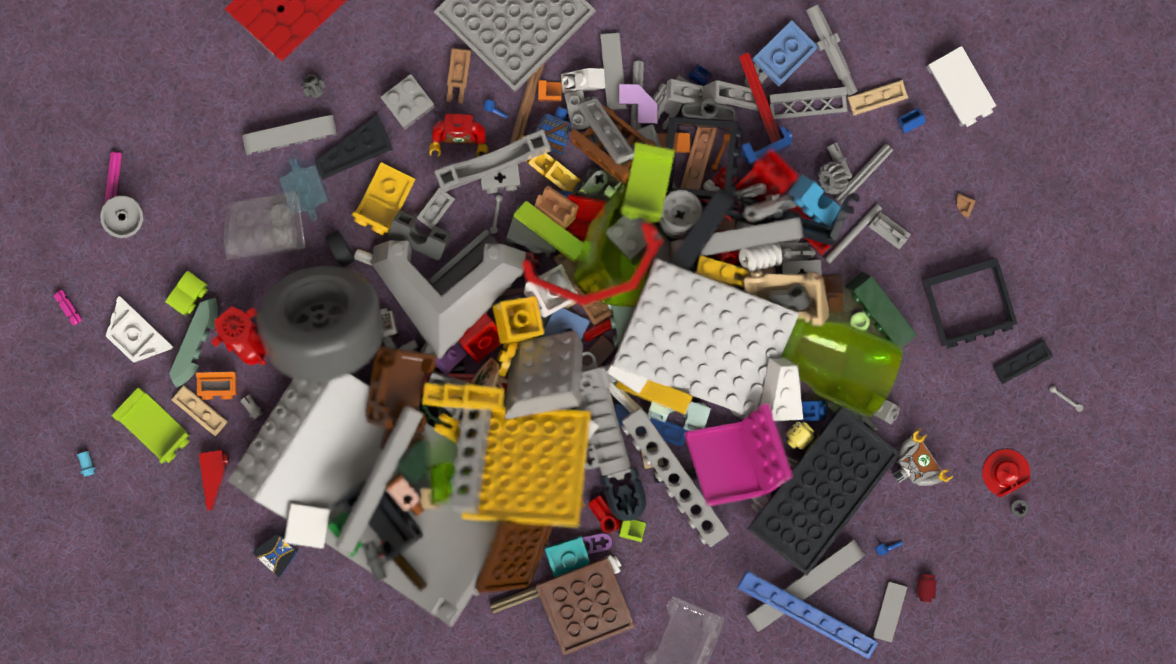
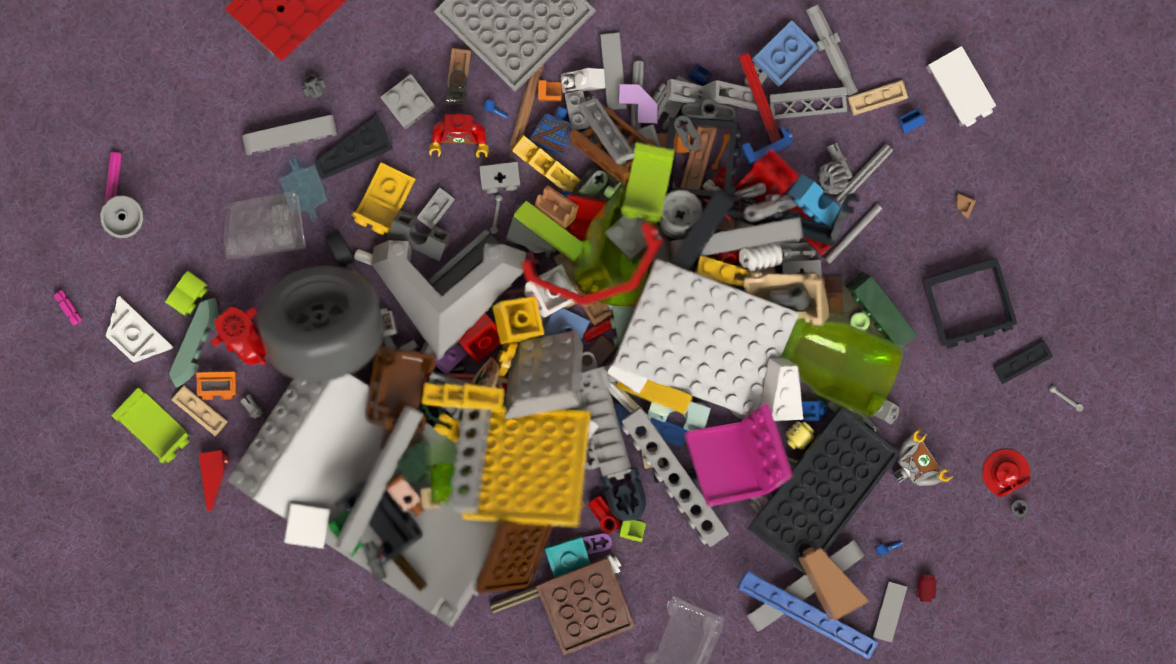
medium azure pin [77,451,96,477] -> none
black torso [253,533,298,578] -> none
light grey arch [435,130,551,193] -> none
light grey hinge [869,212,911,250] -> none
none -> clear smoke piece [446,70,468,109]
none -> dark grey beam [674,116,702,151]
none -> medium nougat slope [798,547,868,620]

